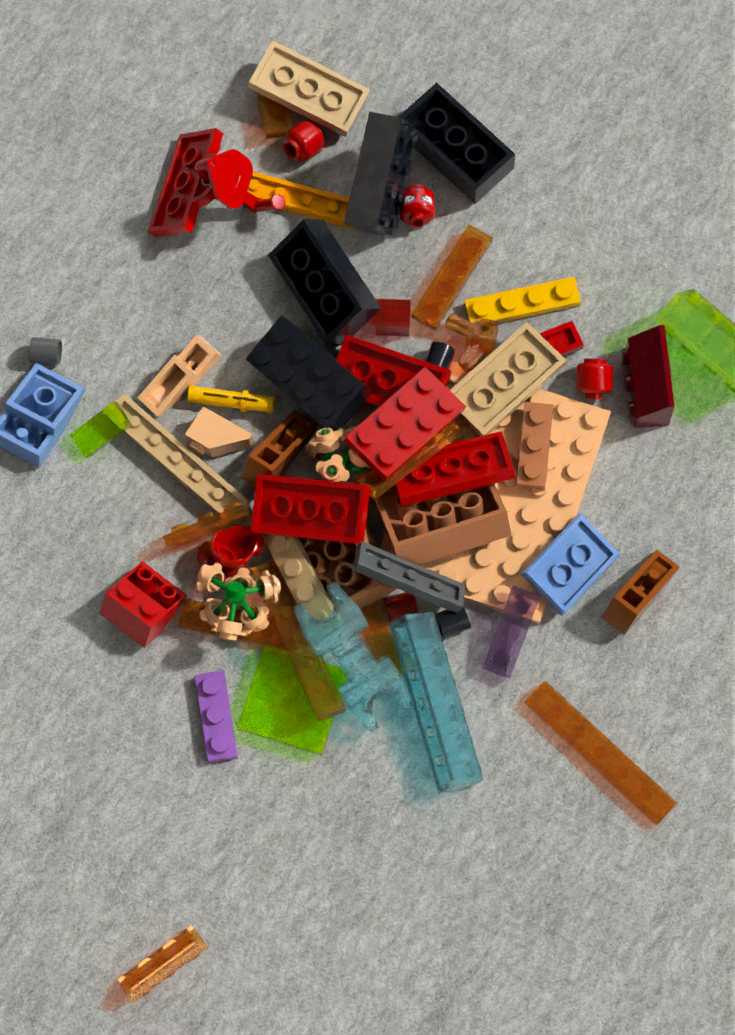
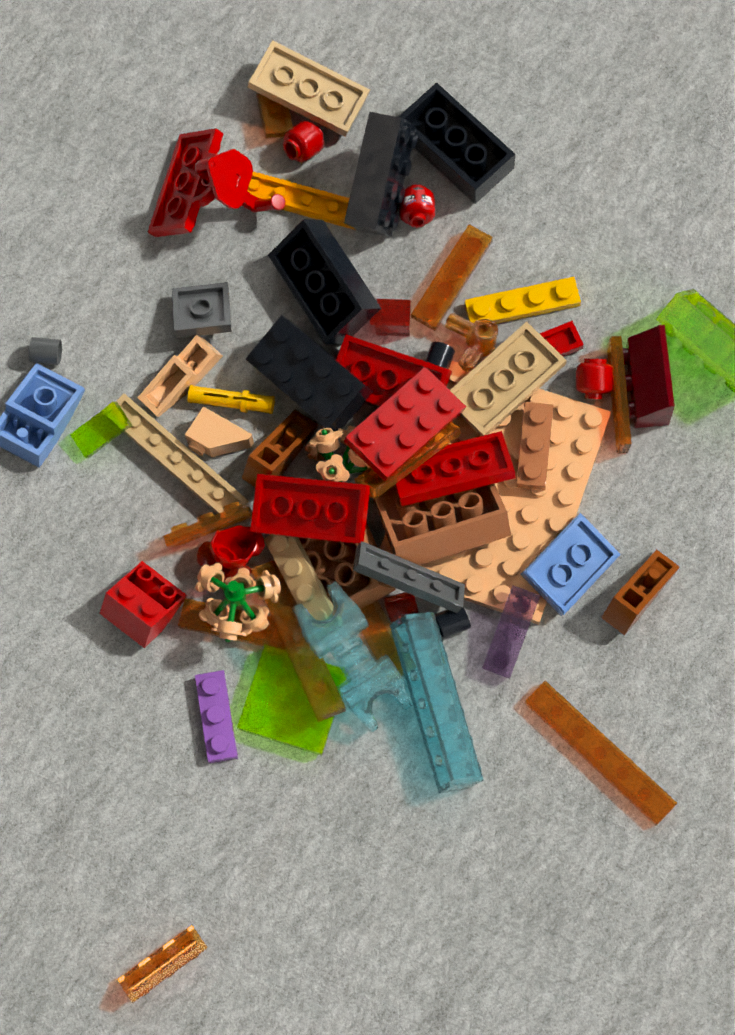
none -> dark grey plate [172,282,232,338]
none -> clear orange tile [606,336,632,454]

